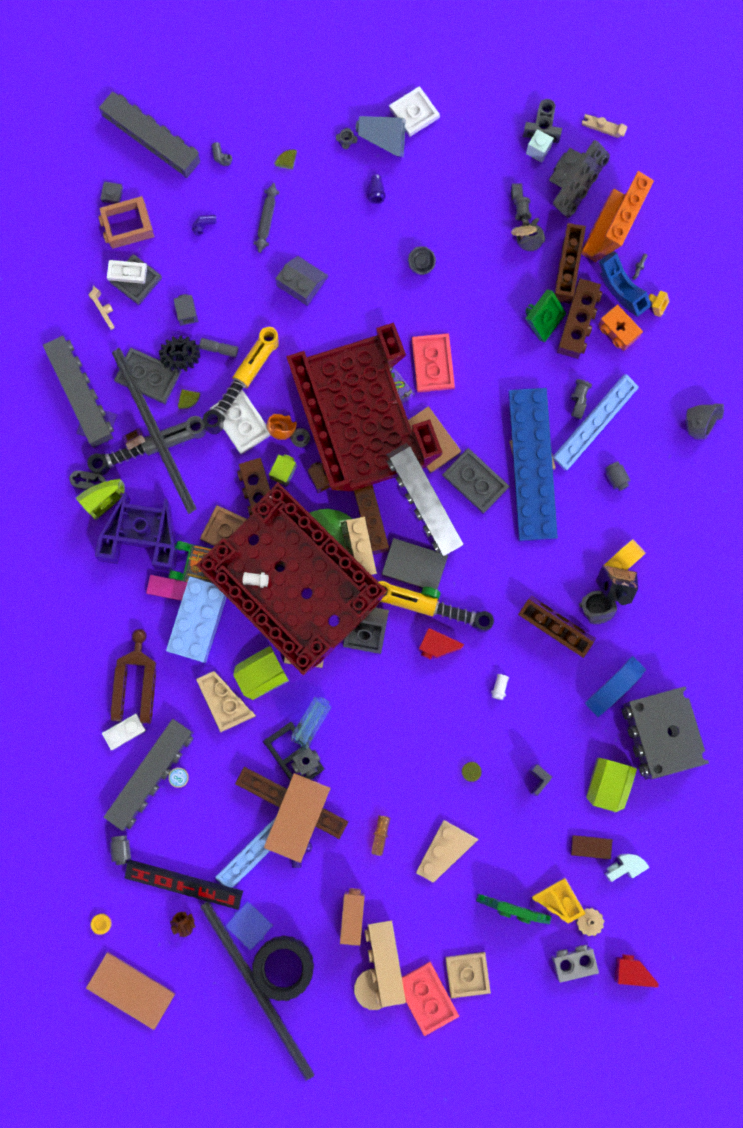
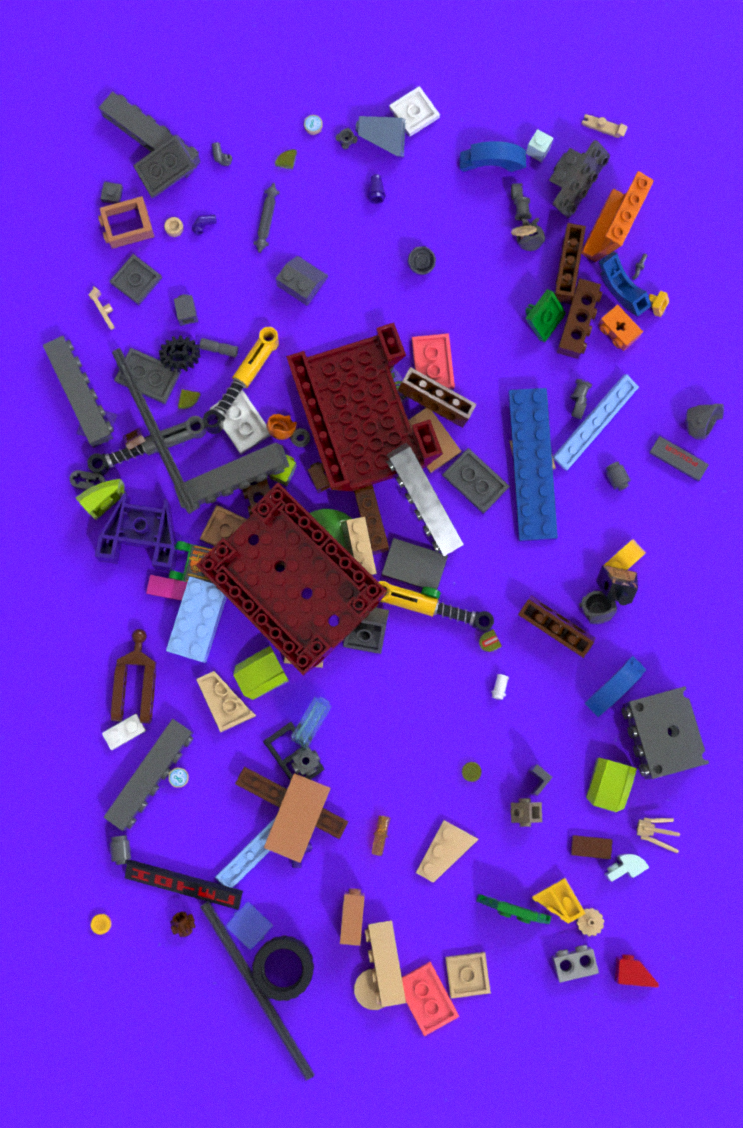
nougat tile [86,952,176,1030] -> none
white plate [107,260,147,284] -> none
white pin [243,572,269,588] -> none
red slope [418,628,464,660] -> none
dark grey tile [523,99,562,143] -> none
none -> dark grey tile [133,135,197,198]
none -> tan tile [164,217,184,237]
none -> dark grey brick [174,442,290,509]
none -> tile [304,115,323,135]
none -> reddish brown brick [397,367,477,428]
none -> blue arch [460,141,526,172]
none -> clear neon green tile [479,629,502,652]
none -> dark tan brick [510,798,542,827]
none -> tan plant [636,817,680,853]
none -> dark grey tile [649,436,709,482]

